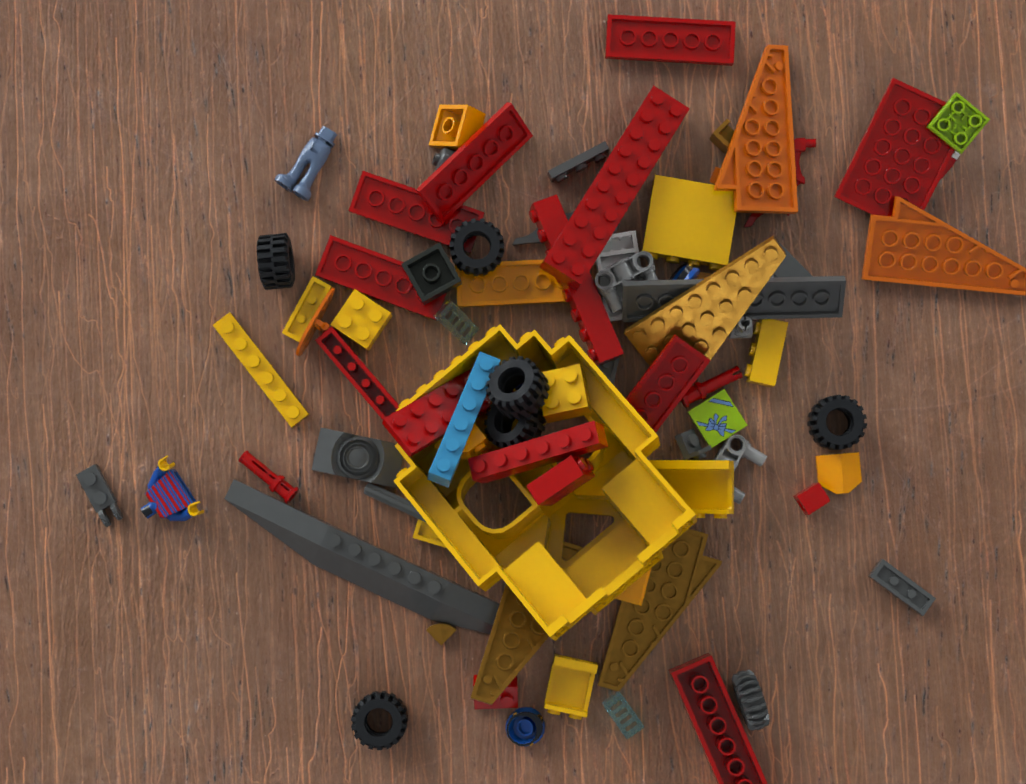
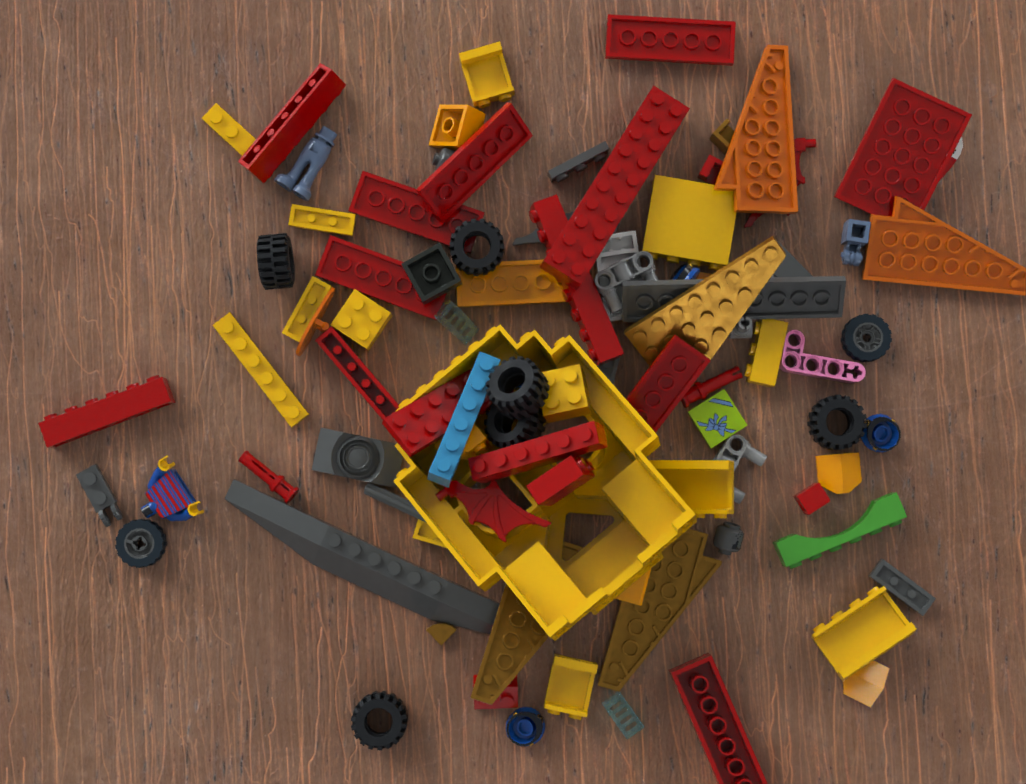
dark grey bracket [675,428,712,460] -> none
dark grey gear [731,670,770,731] -> none
lime tile [927,92,990,154] -> none
none -> red brick [38,375,175,448]
none -> black wheel [115,519,167,568]
none -> yellow plate [202,103,256,156]
none -> red brick [238,63,346,183]
none -> yellow plate [288,204,356,237]
none -> red animal [435,480,552,543]
none -> yellow panel [459,41,515,108]
none -> red panel [697,155,723,185]
none -> dark grey head [713,522,744,555]
none -> bright green arch [772,492,907,569]
none -> bright pink beam [779,330,866,383]
none -> yellow panel [811,586,917,681]
none -> sand blue brick [840,219,871,267]
none -> black wheel [841,314,892,362]
none -> light orange slope [843,661,890,708]
none -> blue piece [861,414,901,452]

